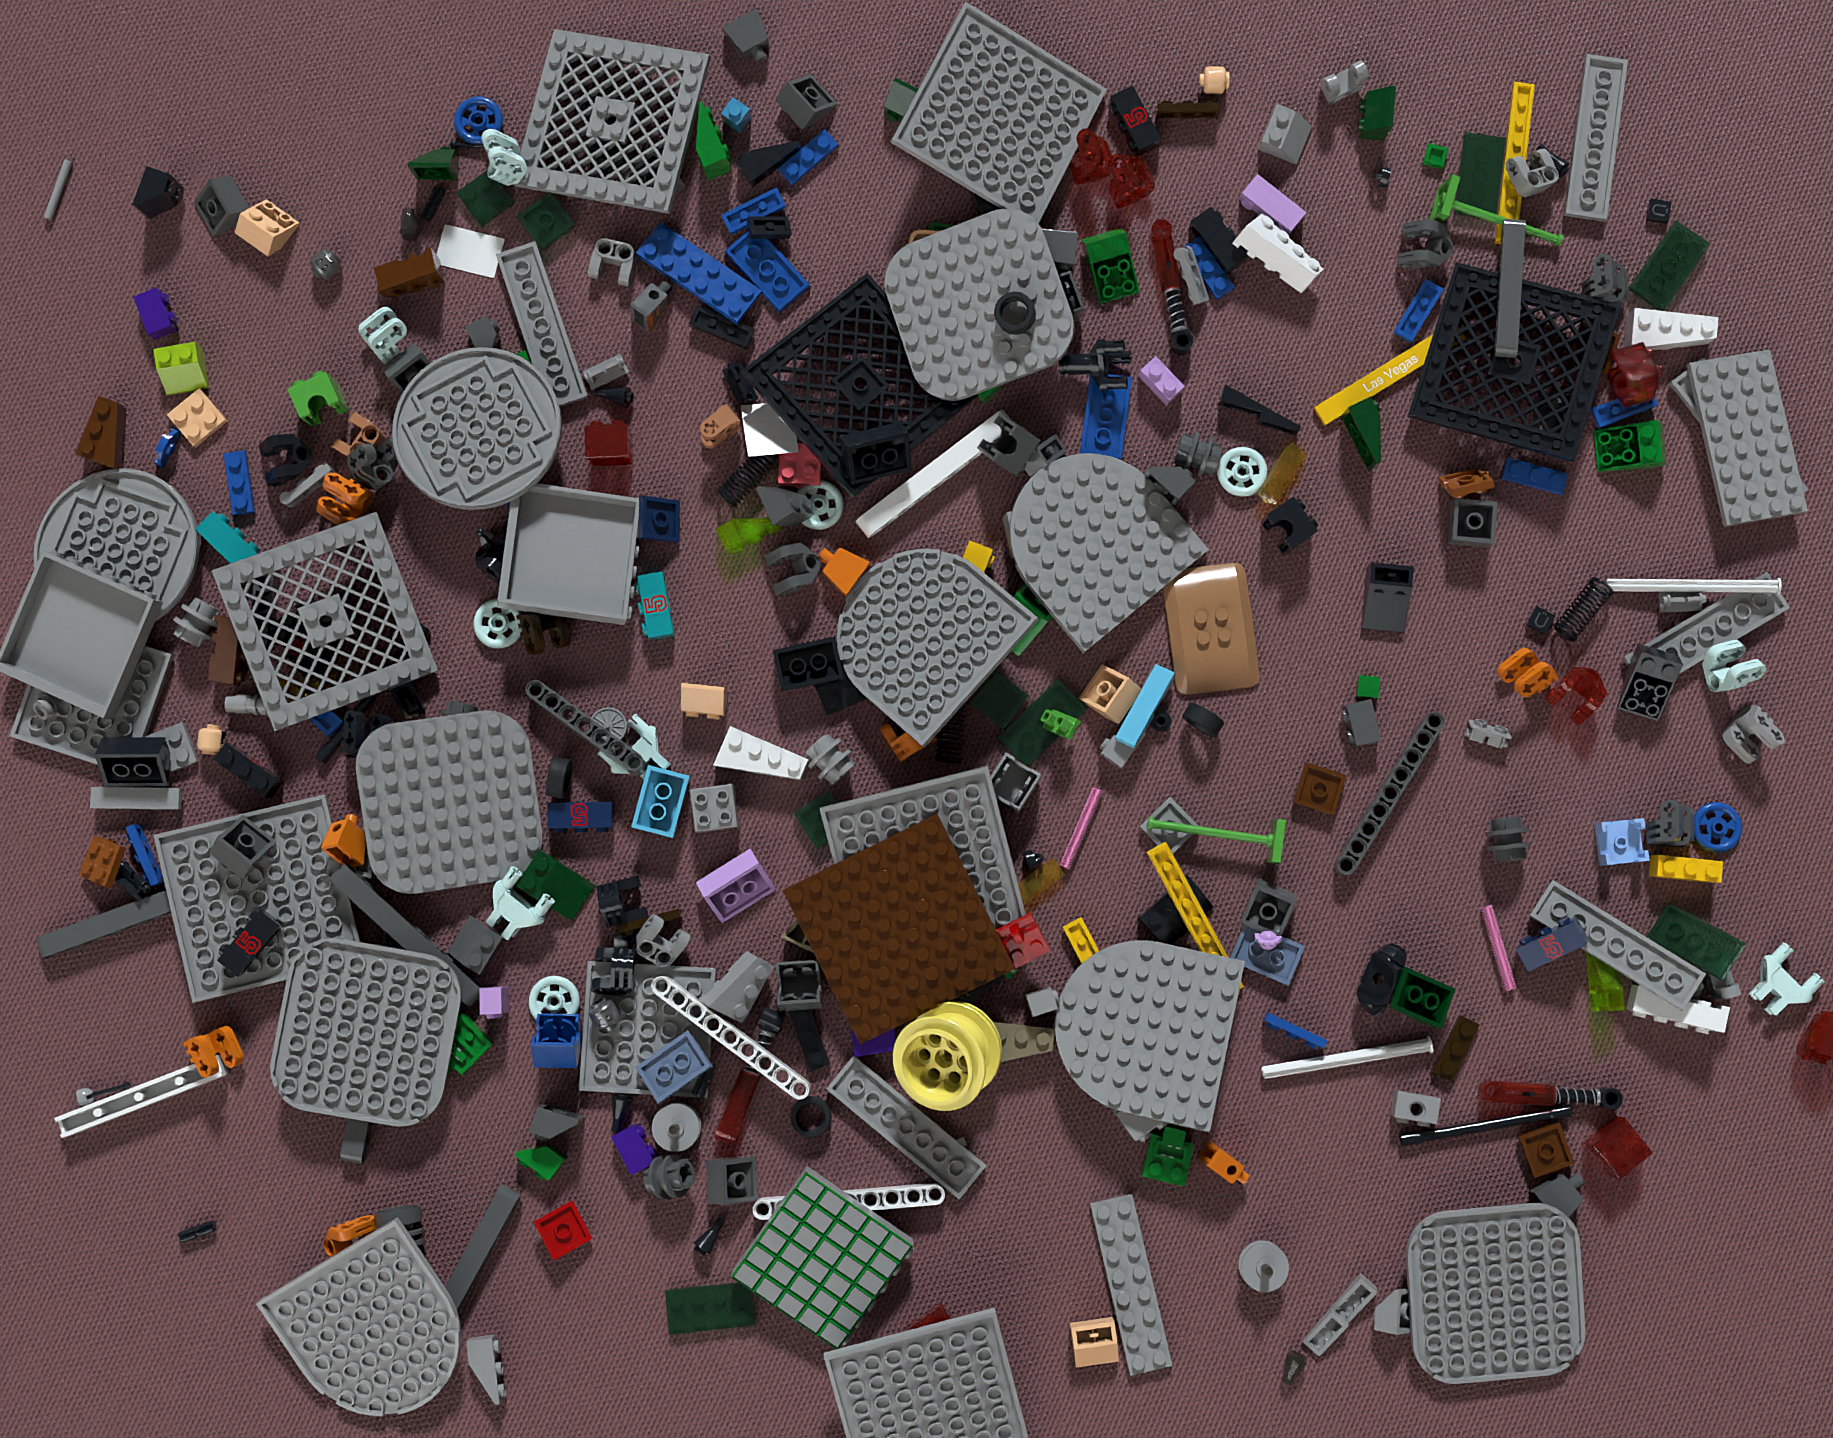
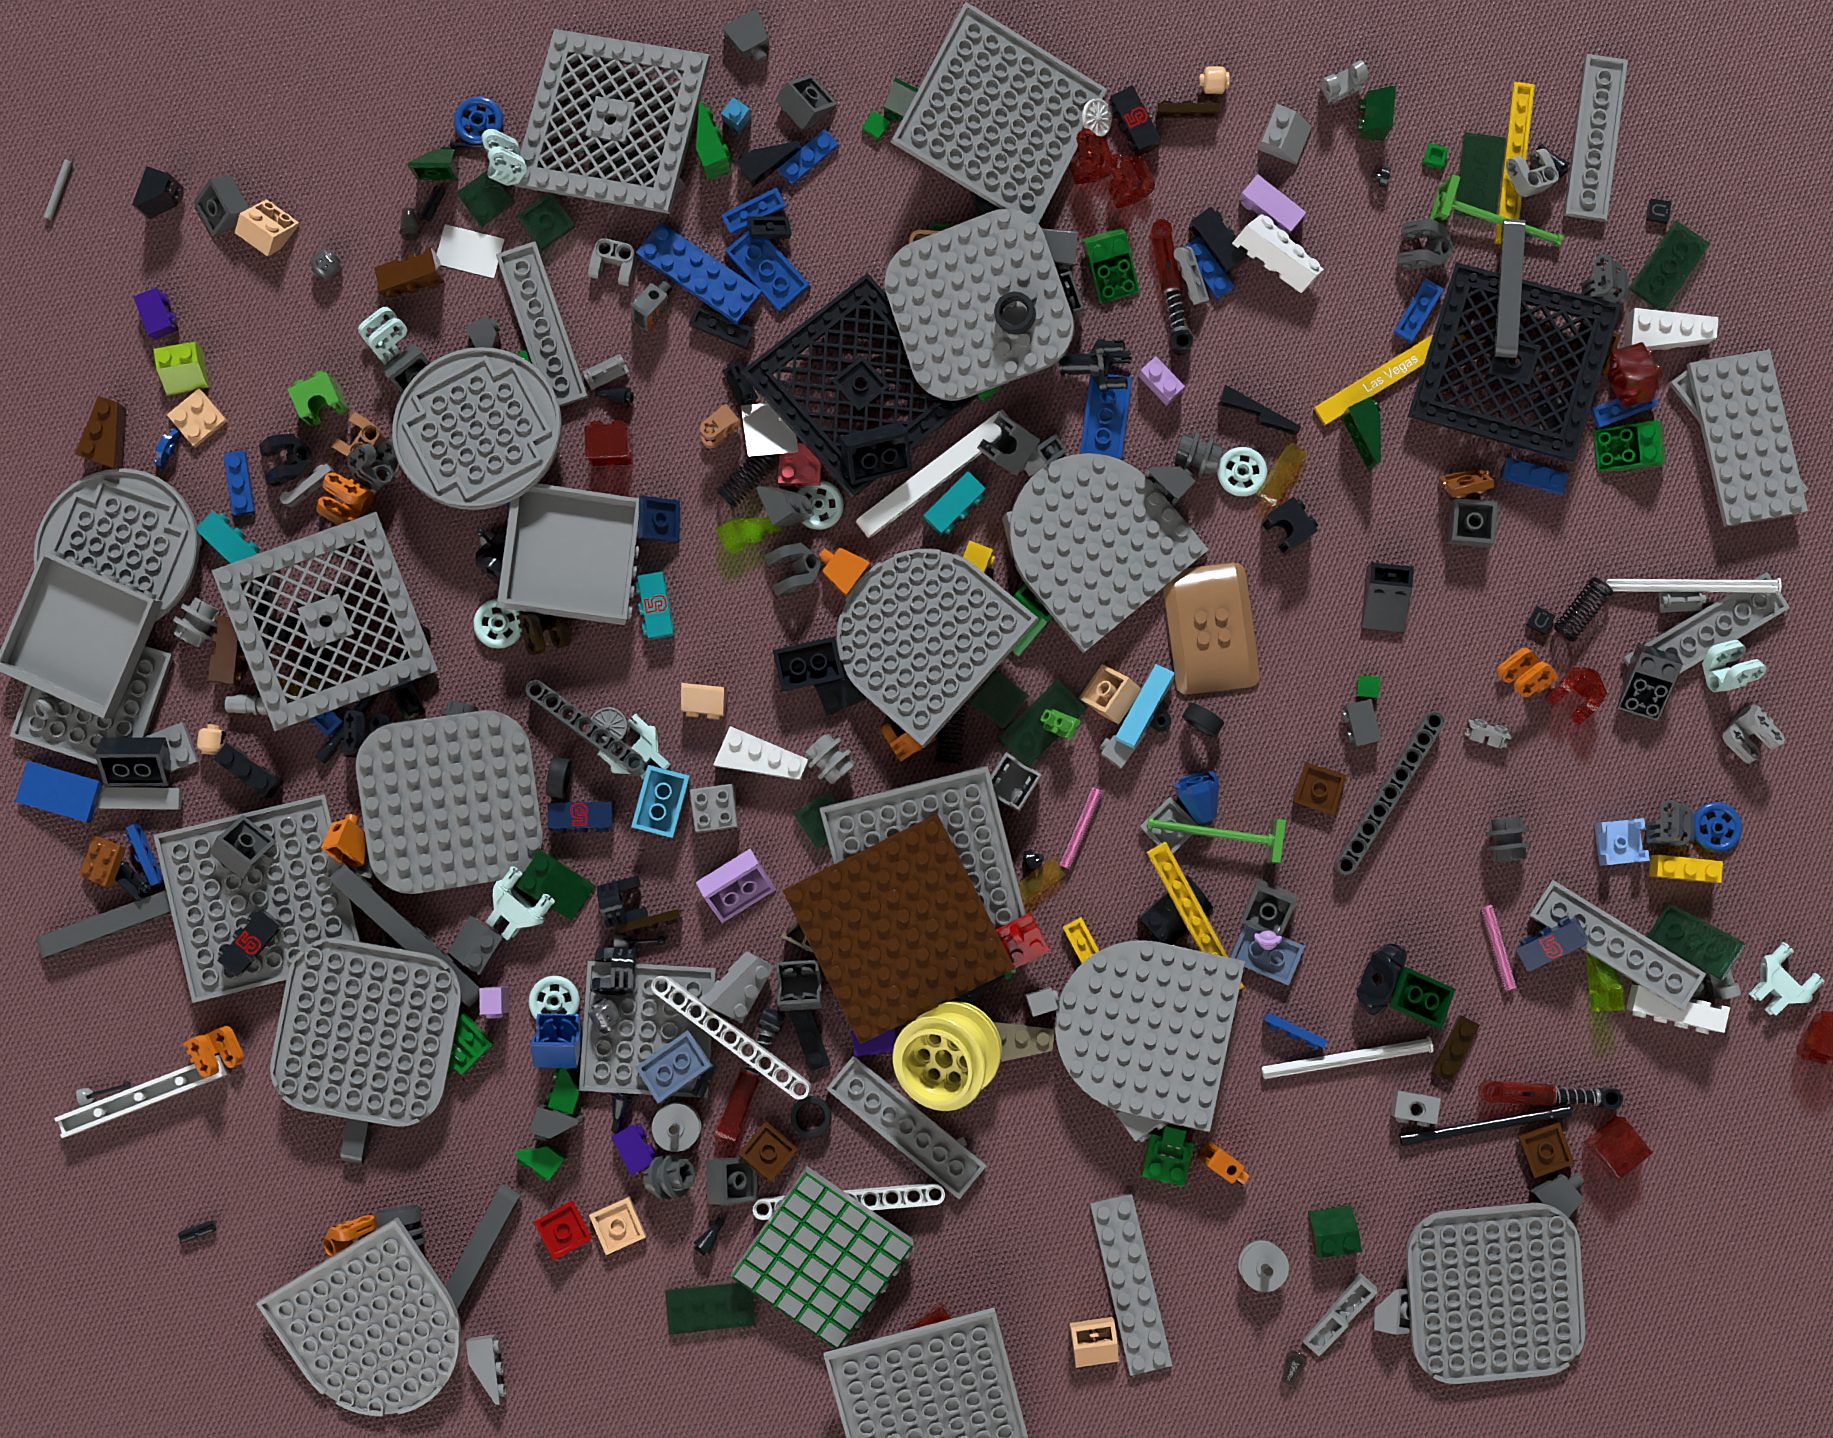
light grey piece [636,914,690,967] -> none
none -> blue tile [15,761,103,823]
none -> green slope [546,1068,582,1115]
none -> light nougat plate [589,1196,646,1255]
none -> reddish brown plate [738,1121,798,1183]
none -> green tile [862,110,890,141]
none -> teal brick [923,472,986,536]
none -> white wheel [1082,98,1112,137]
none -> blue cone [1173,771,1219,825]
none -> dark green slope [1308,1205,1362,1258]

